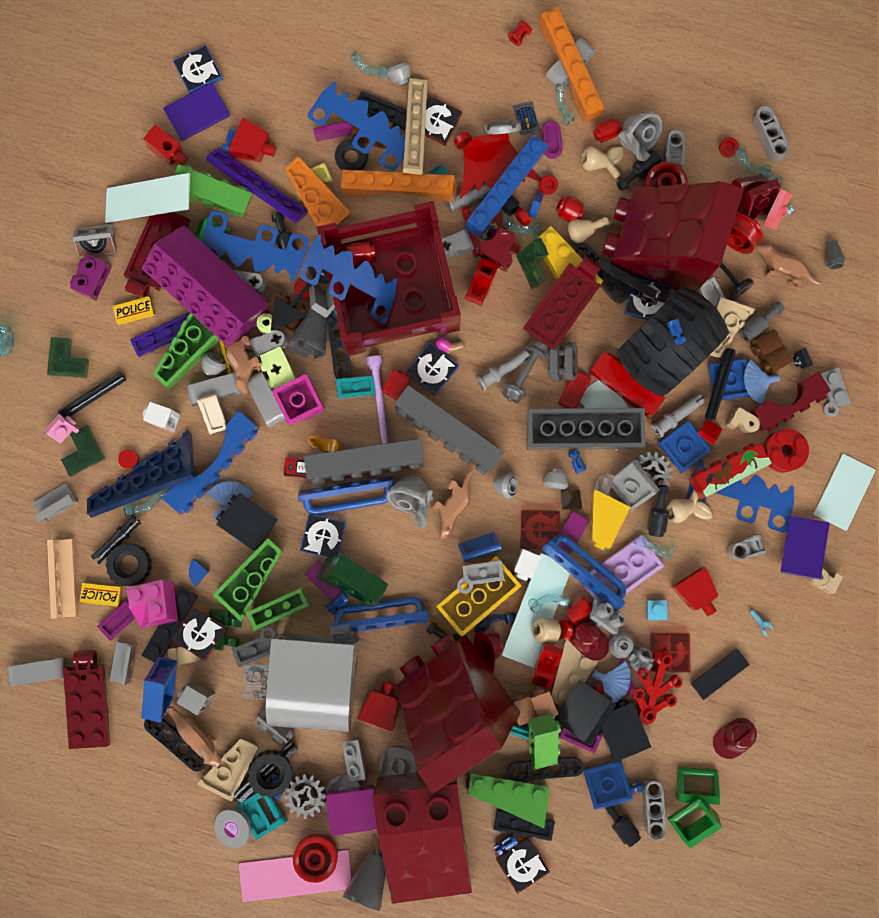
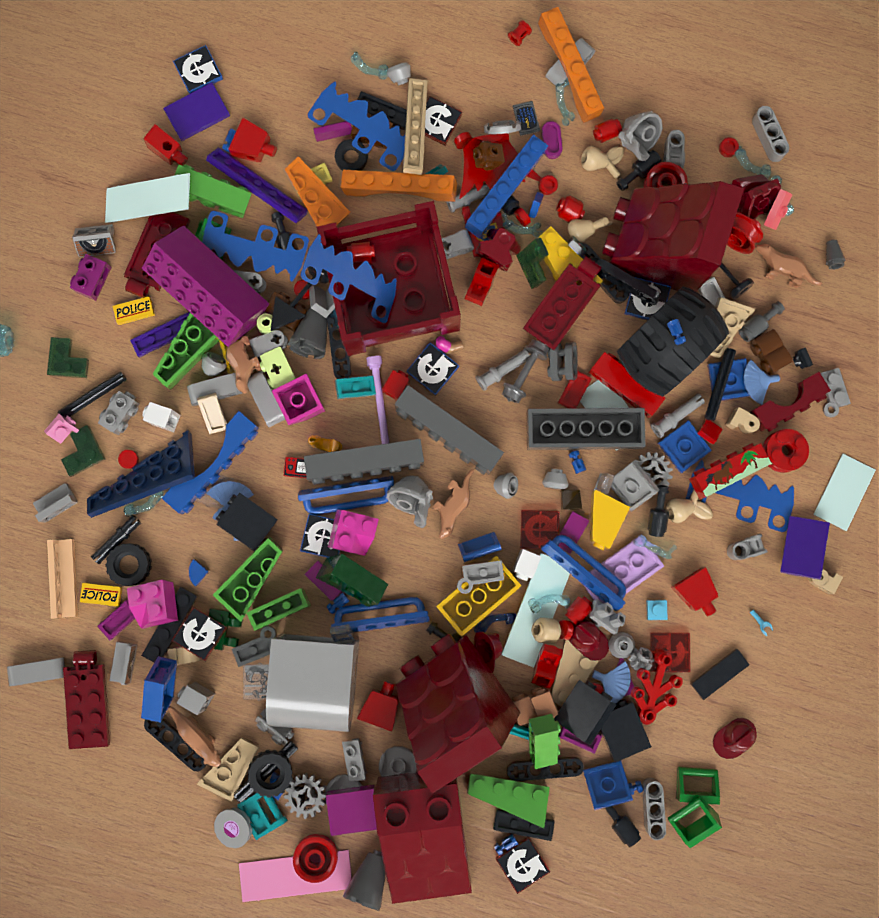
none -> light grey brick [98,391,140,435]
none -> dark pink slope [328,509,379,556]
none -> reddish brown brick [473,141,505,171]
none -> tile [568,236,587,257]

